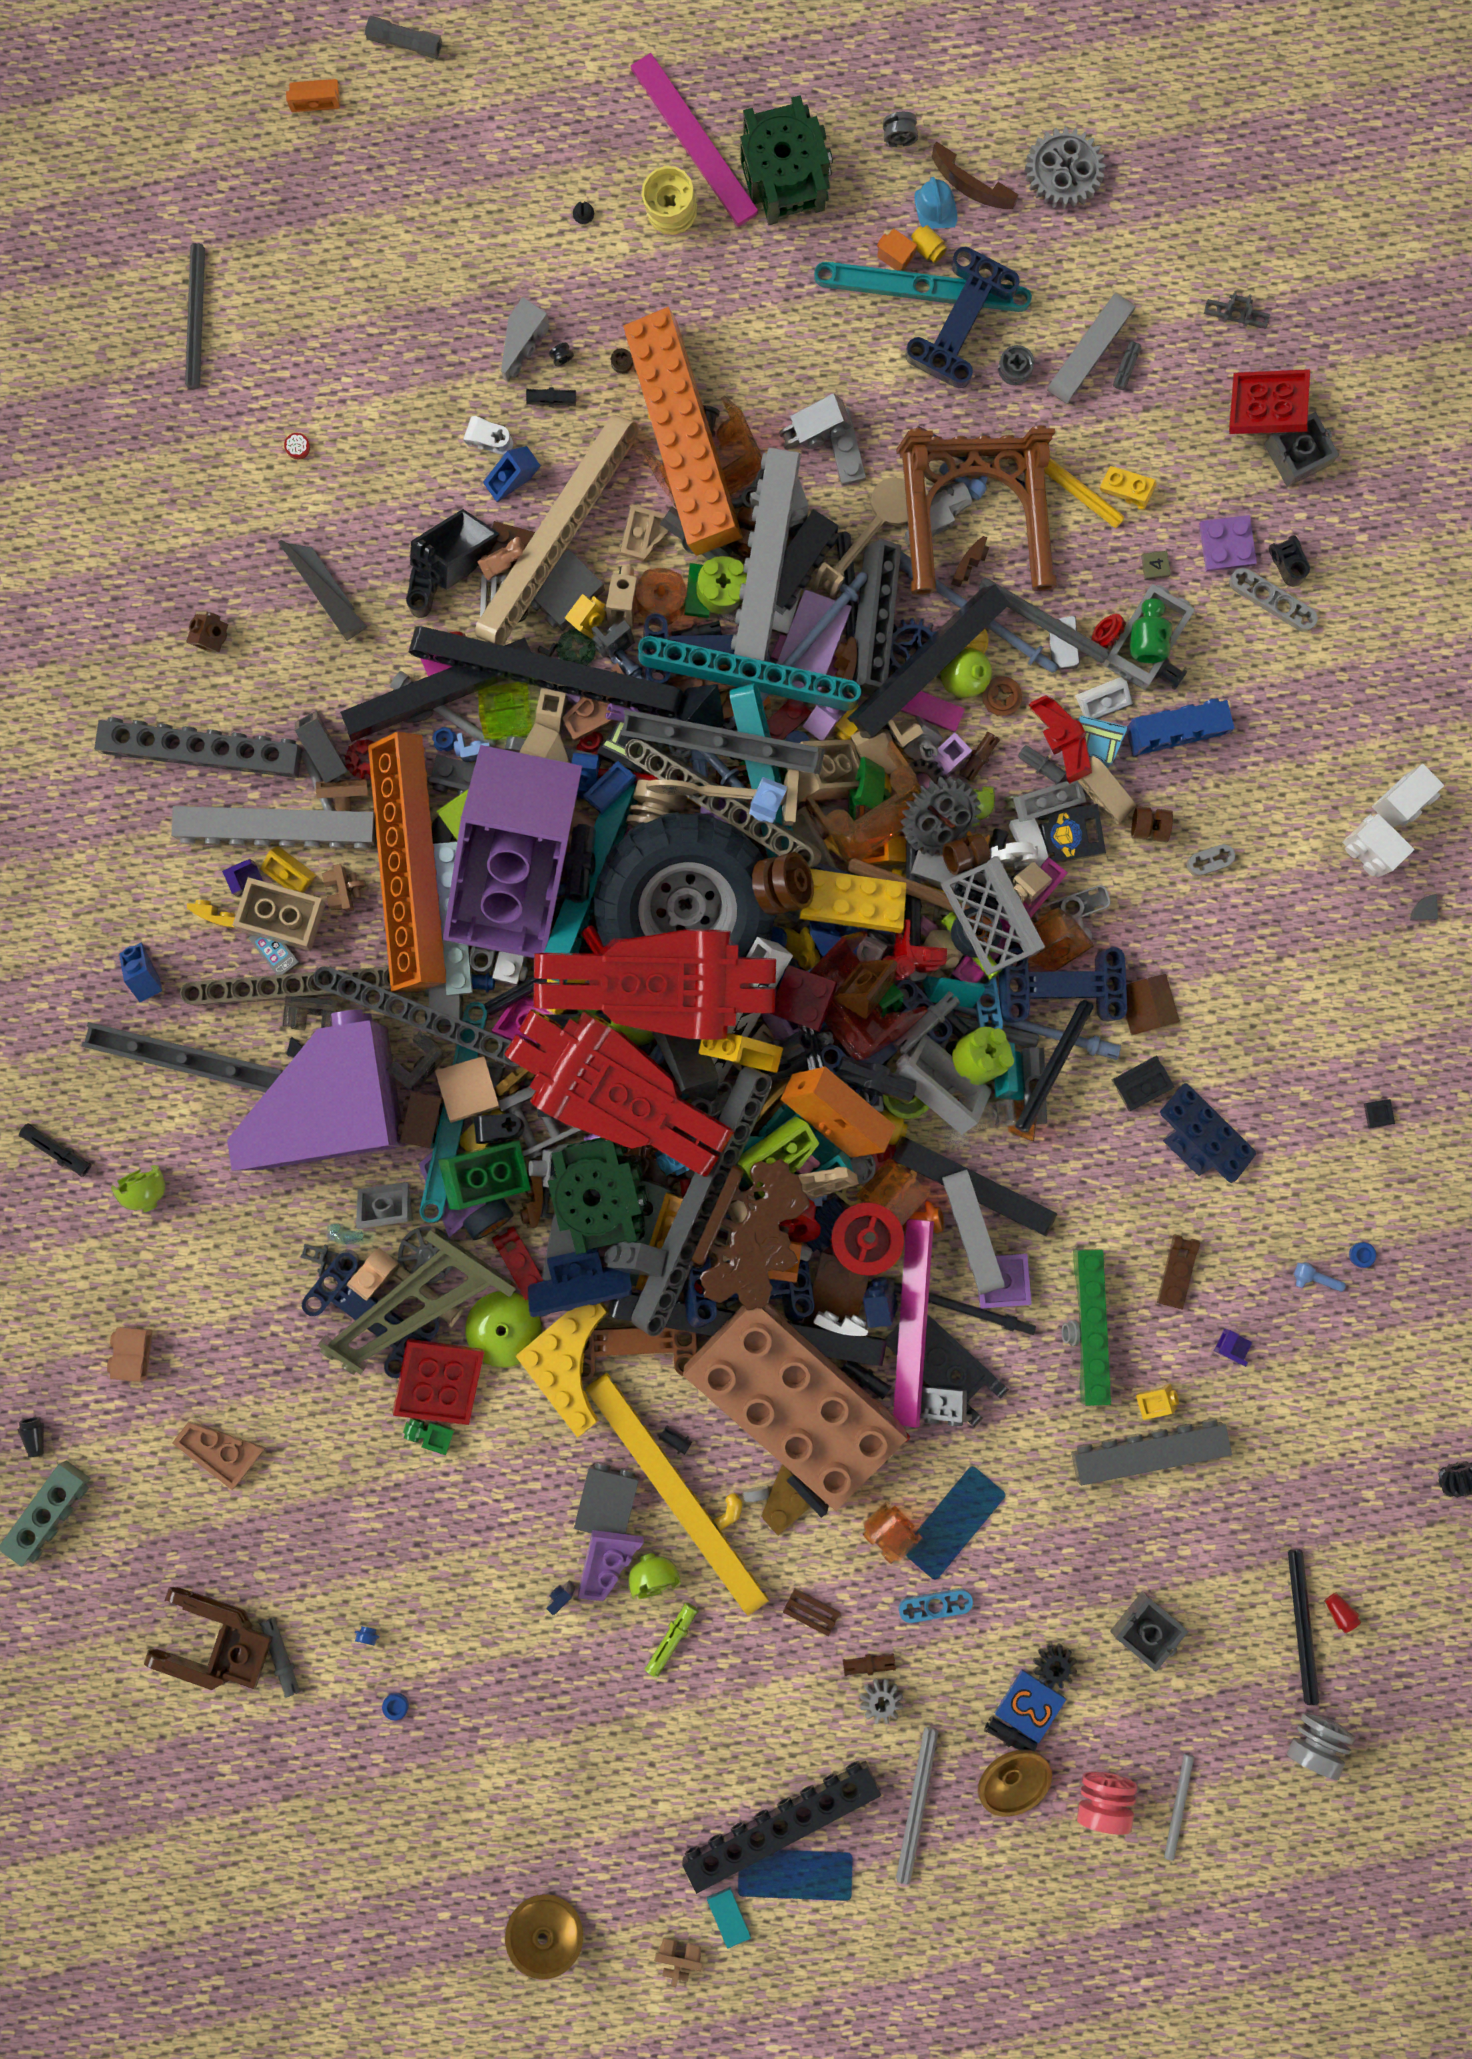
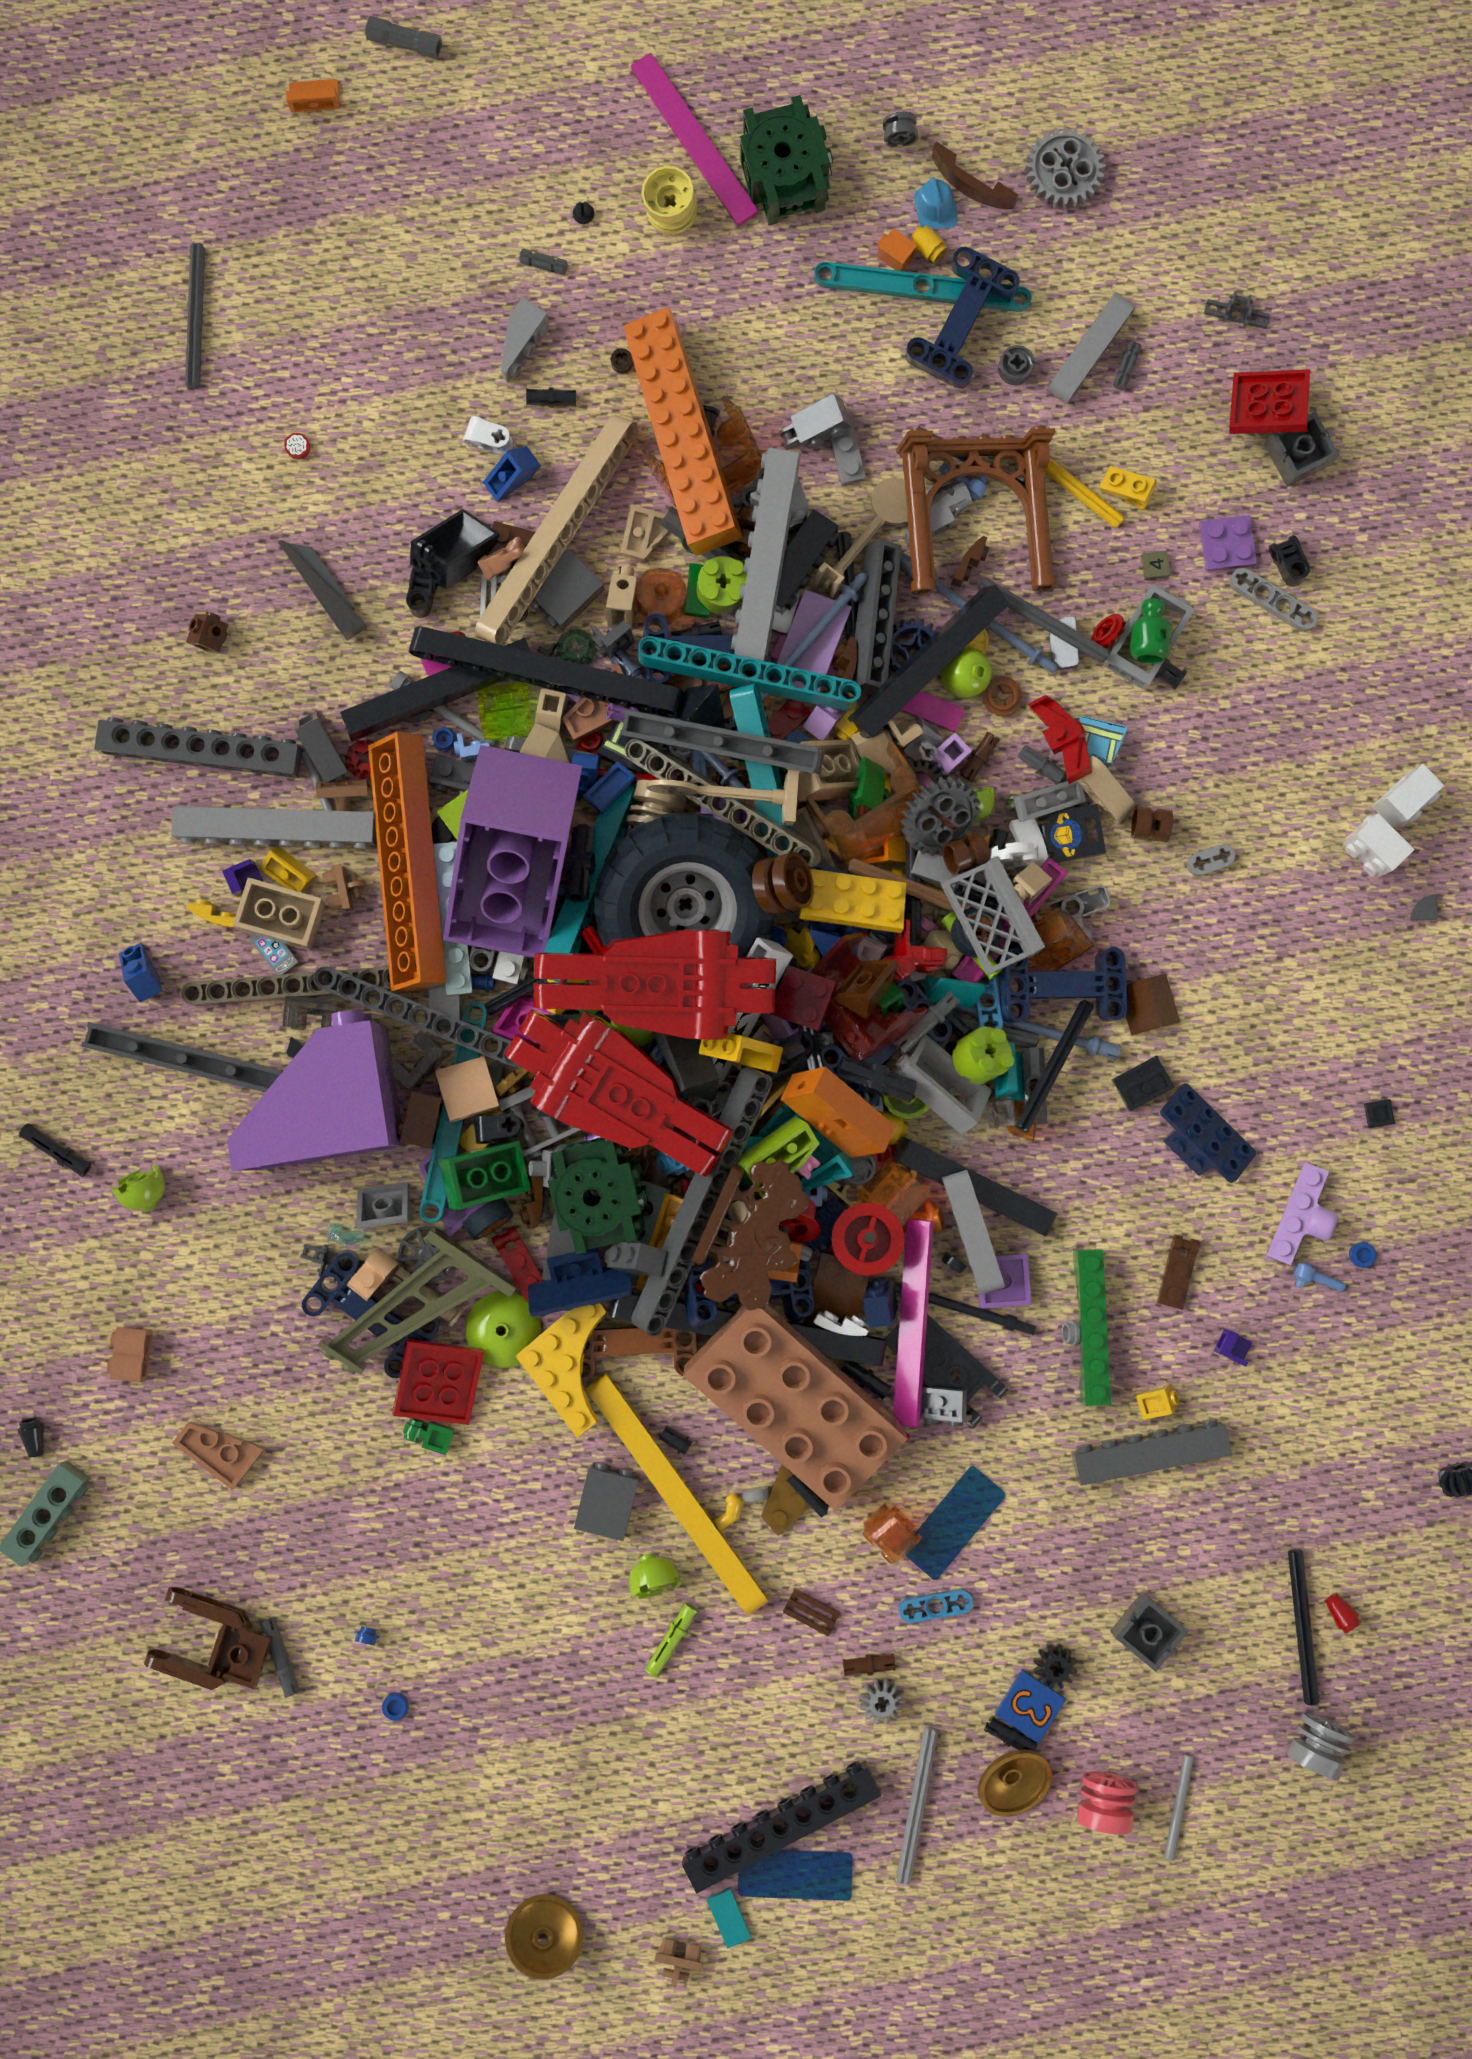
dark blue plate [546,1580,575,1615] -> none
black bush [549,342,574,367] -> none
yellow brick [565,594,607,639] -> none
medium lavender wing [578,1530,644,1601] -> none
light blue bracket [749,777,787,823] -> none
tan wing [798,1167,859,1199] -> none
white slope [1075,677,1133,719] -> none
blue wedge [1126,698,1235,757] -> none
none -> dark grey axle [519,248,568,275]
none -> black tile [941,1252,967,1274]
none -> lavender plate [1266,1162,1338,1266]

